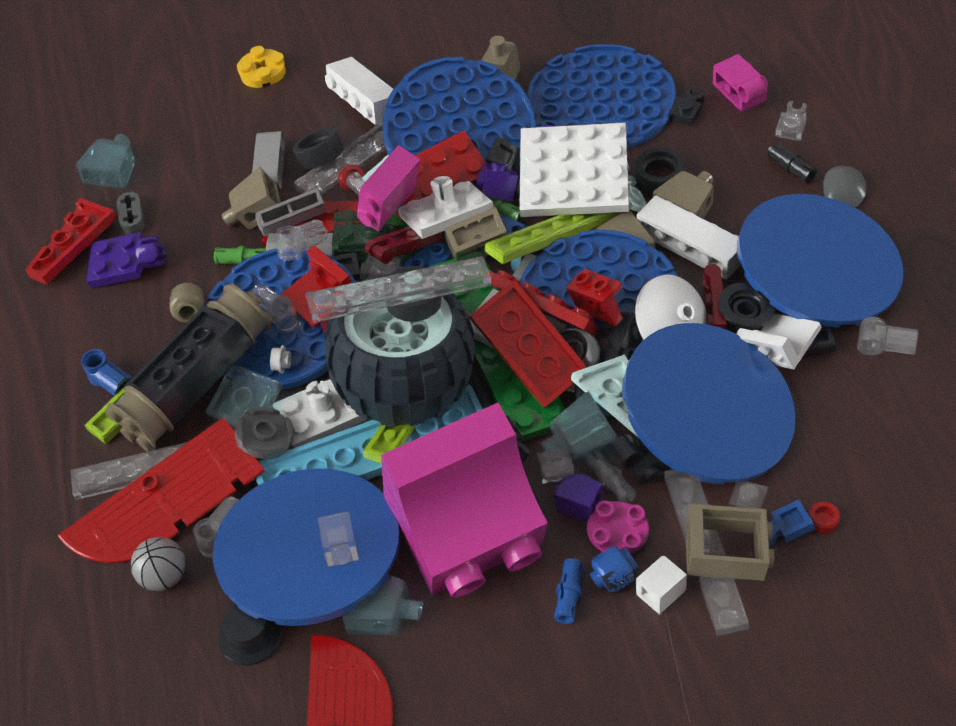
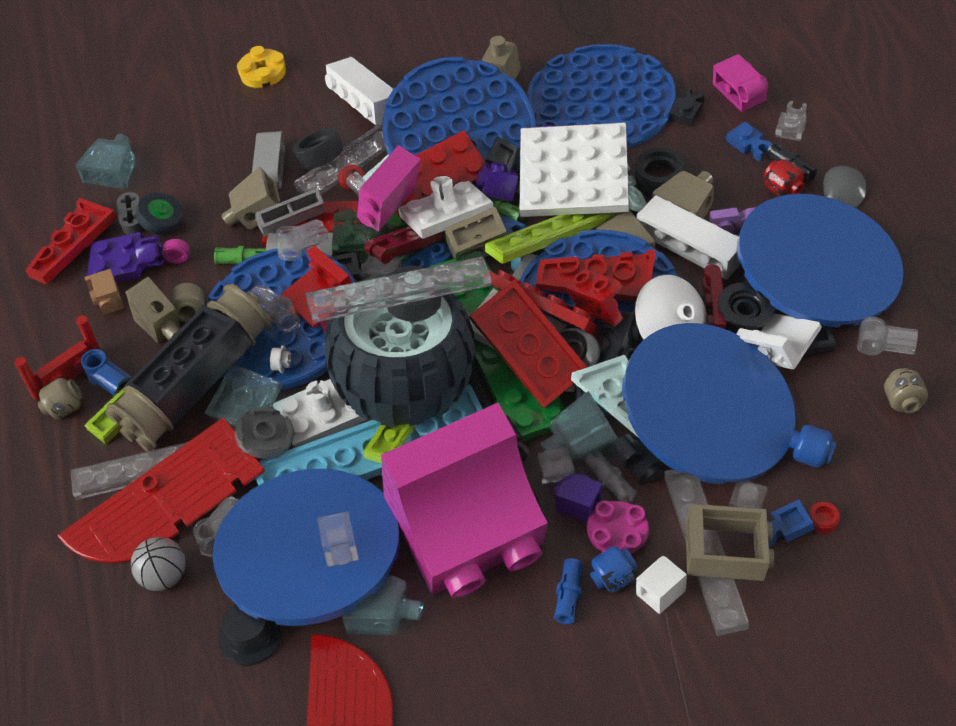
none -> red plate [14,315,101,400]
none -> dark tan head [38,378,83,420]
none -> medium nougat brick [84,269,124,315]
none -> dark tan torso [126,277,181,343]
none -> black wheel [136,192,184,235]
none -> dark pink tile [162,239,190,264]
none -> red wing [536,250,656,302]
none -> medium lavender plate [709,207,756,234]
none -> blue plate [726,122,772,161]
none -> red head [764,159,804,196]
none -> blue head [788,424,837,468]
none -> dark tan head [884,368,928,413]

